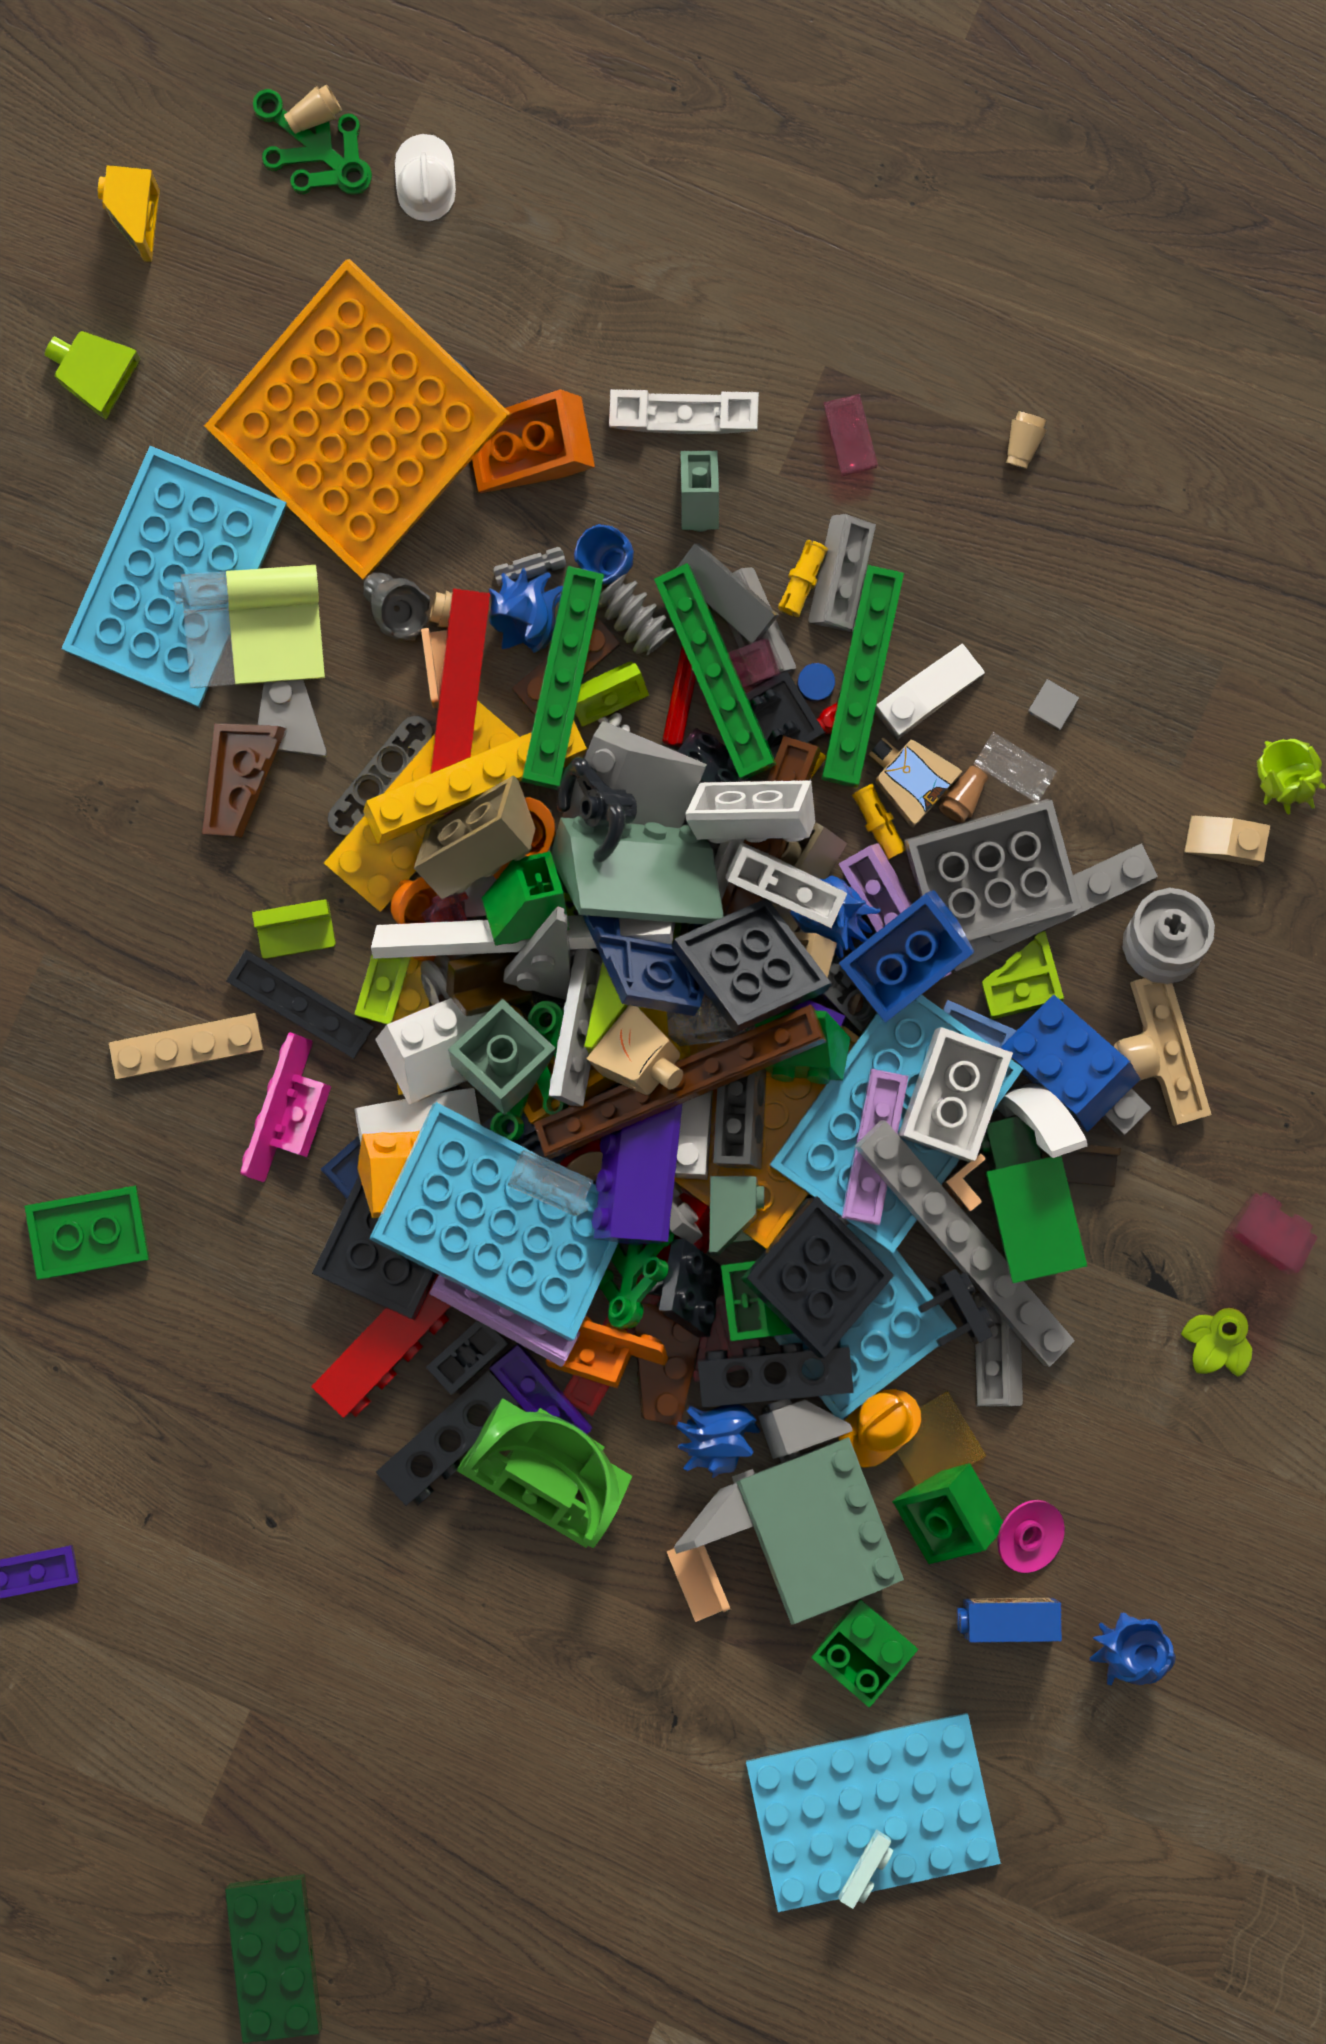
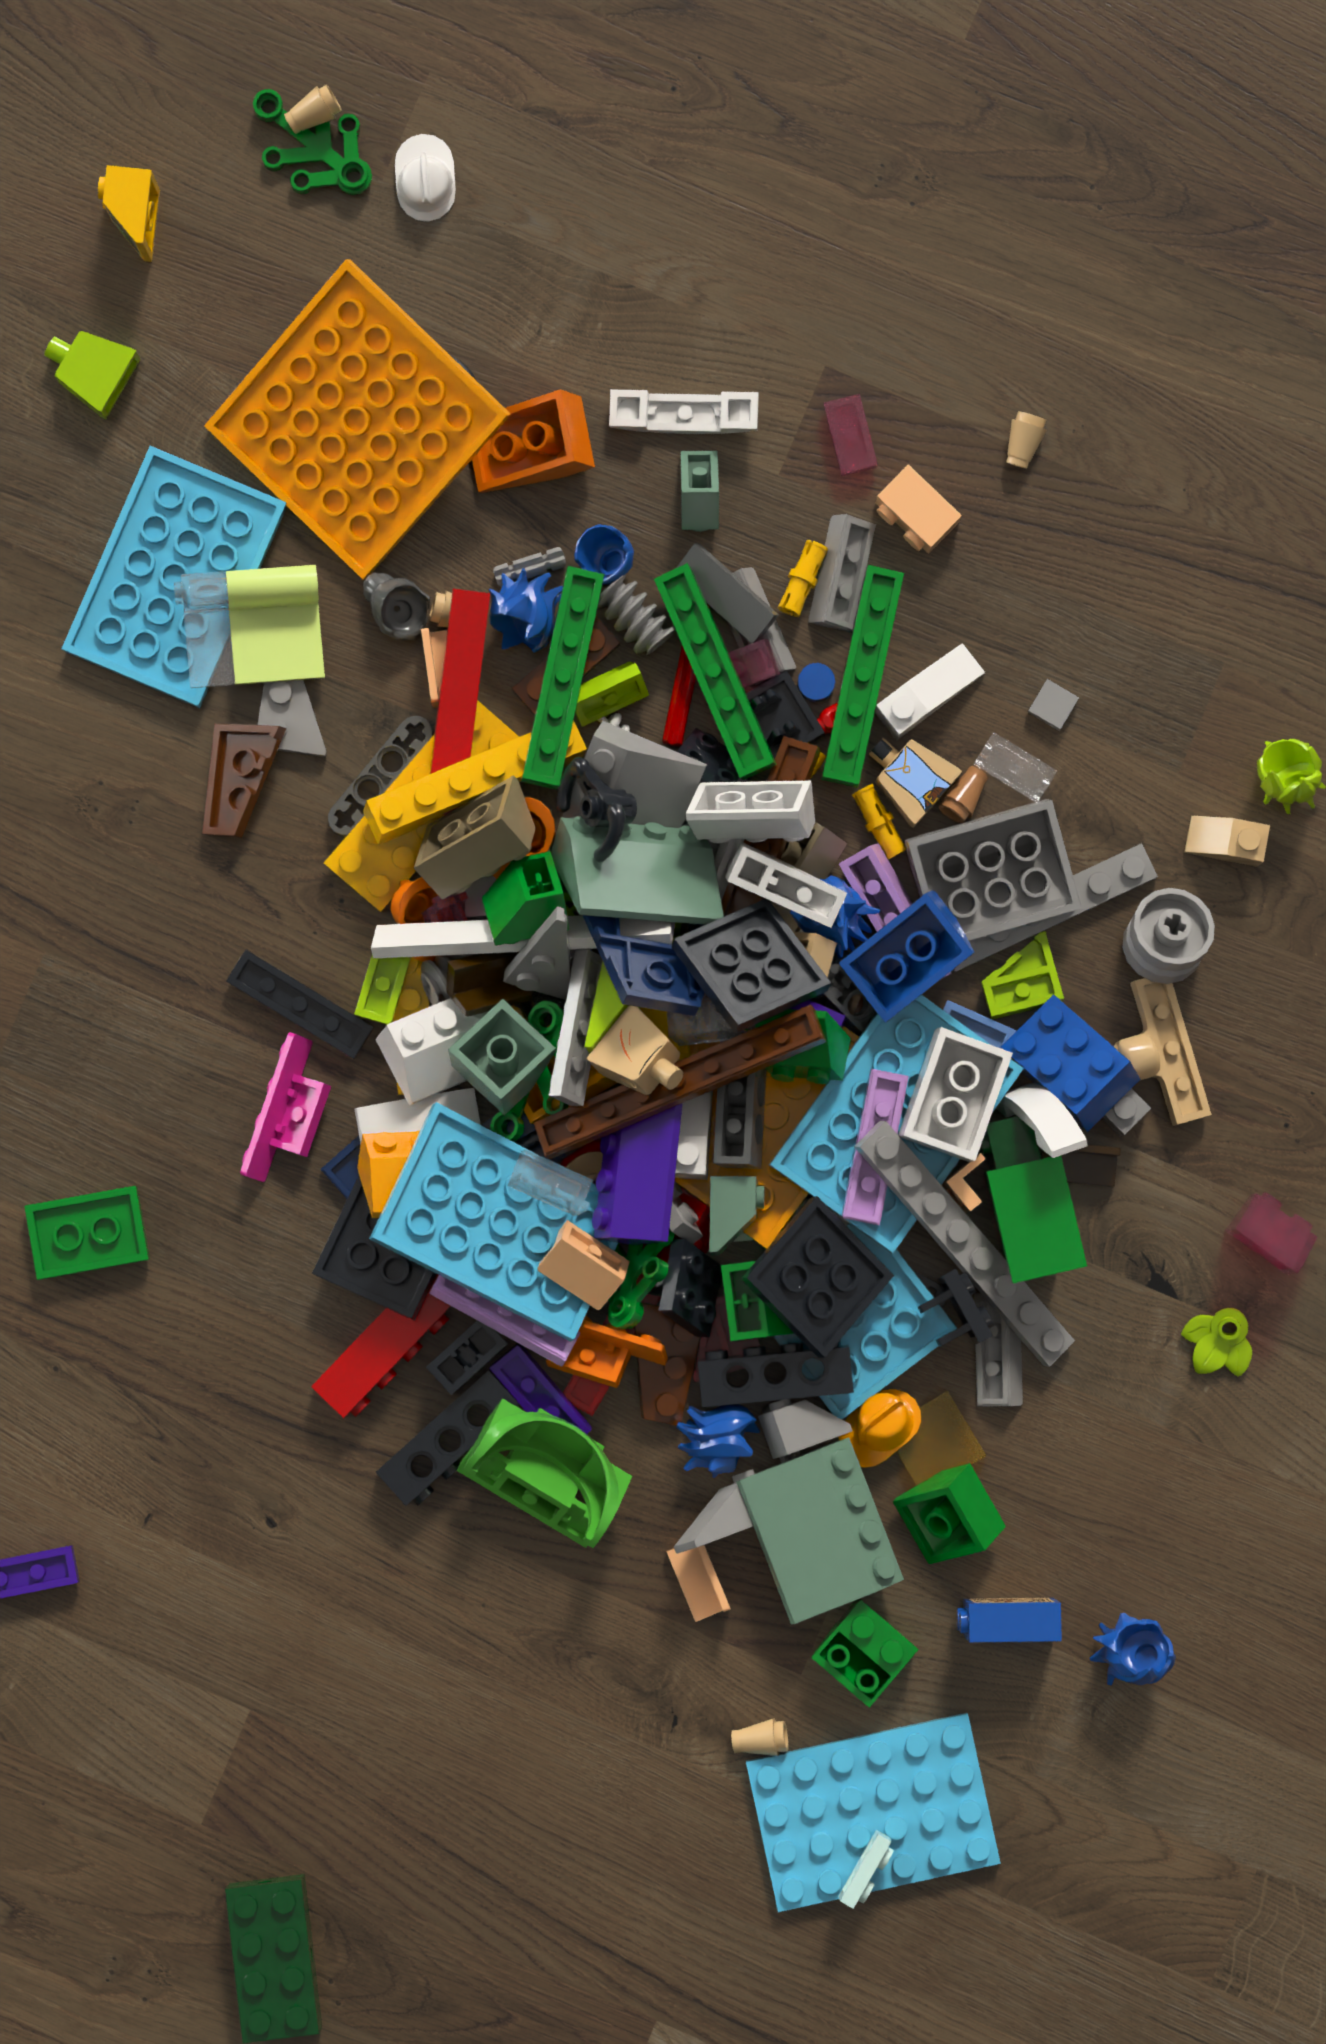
tan plate [109,1013,264,1080] -> none
lime panel [252,899,336,959] -> none
dark pink dish [997,1500,1065,1573] -> none
none -> light nougat panel [538,1220,630,1310]
none -> tan cone [731,1718,788,1756]
none -> light nougat brick [875,465,962,554]

